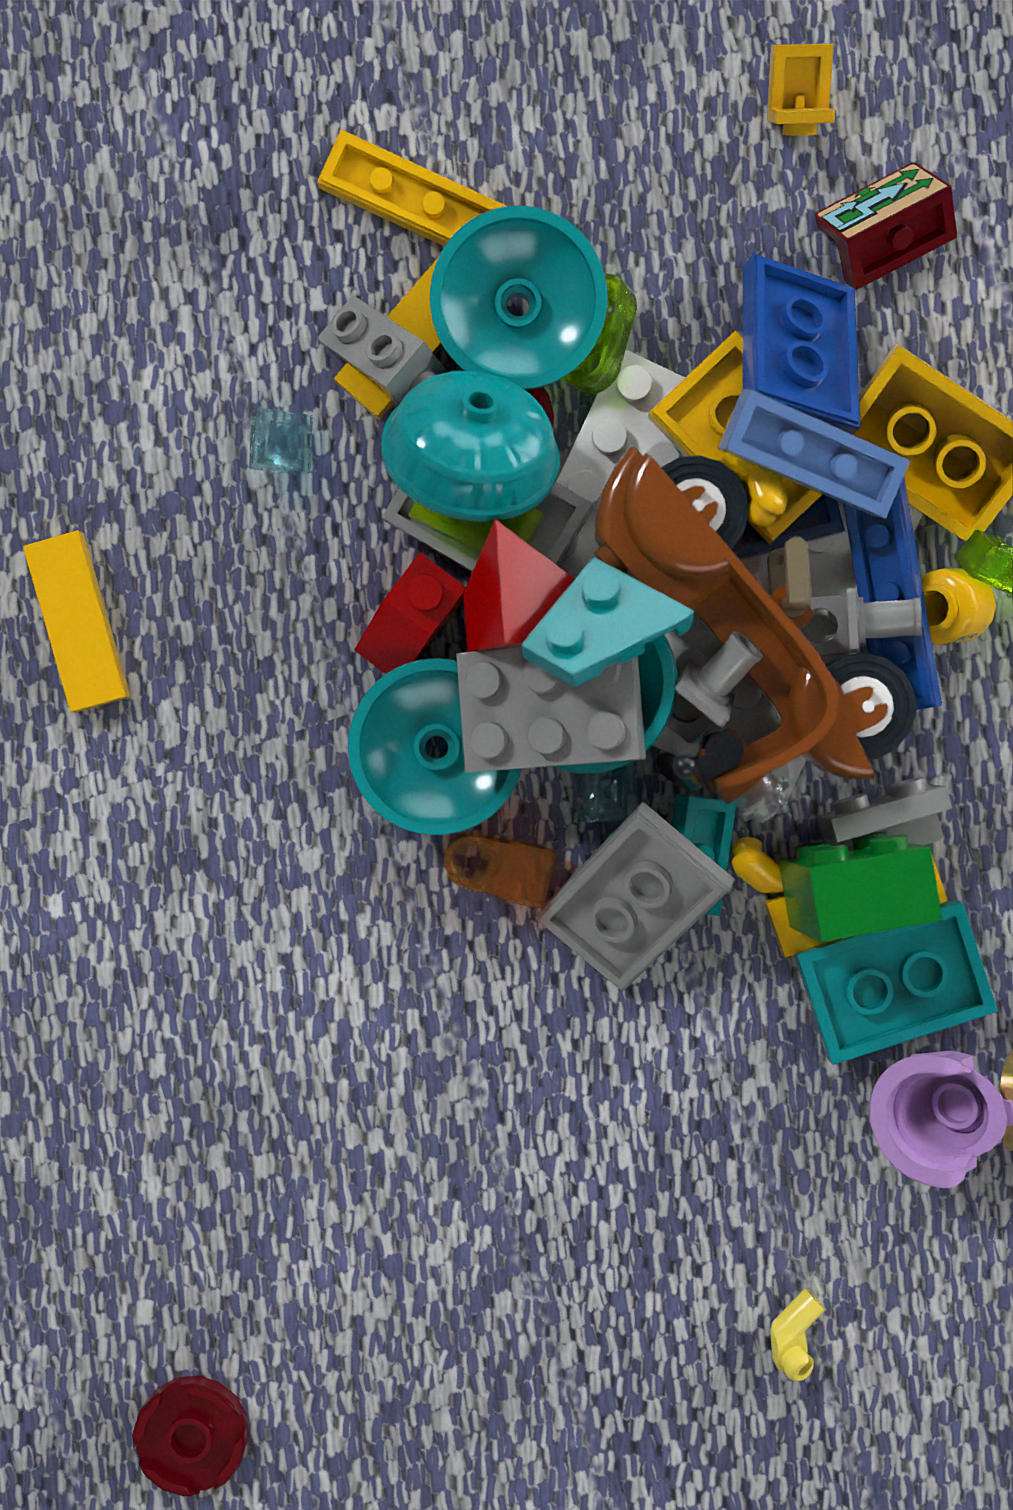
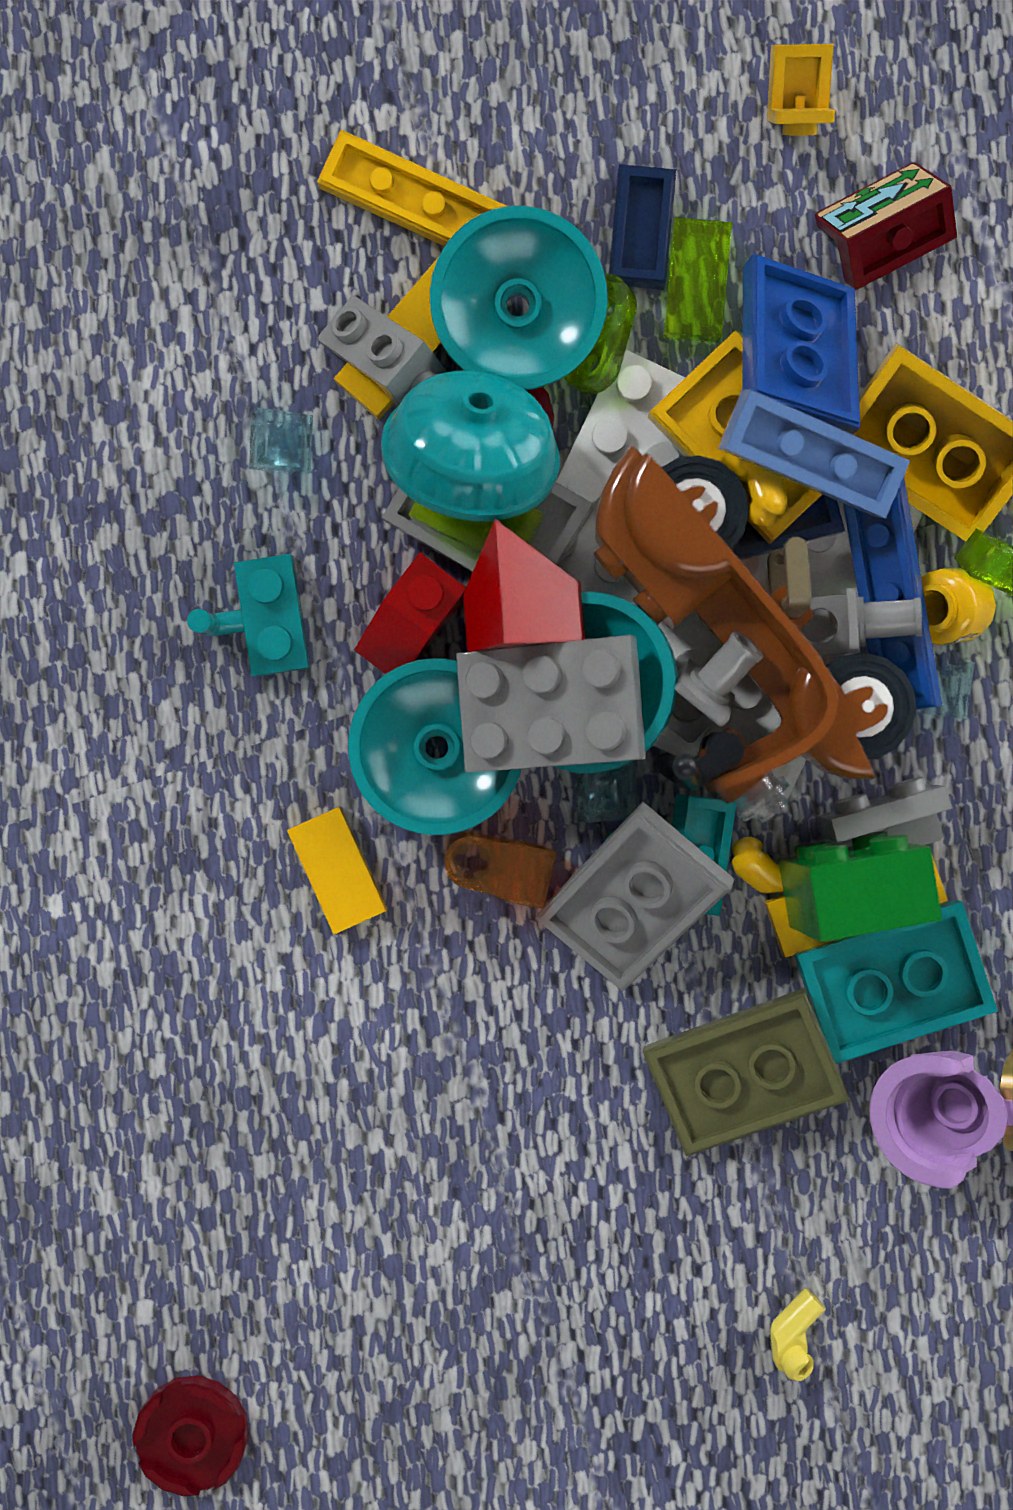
yellow tile [23,530,131,713] -> none
teal wing [521,557,694,688] -> none
none -> teal plate [187,554,311,677]
none -> yellow tile [287,806,388,934]
none -> dark blue tile [607,164,677,290]
none -> olive tile [642,988,850,1157]
none -> clear neon green tile [662,217,732,343]
none -> clear light blue tile [916,662,975,719]

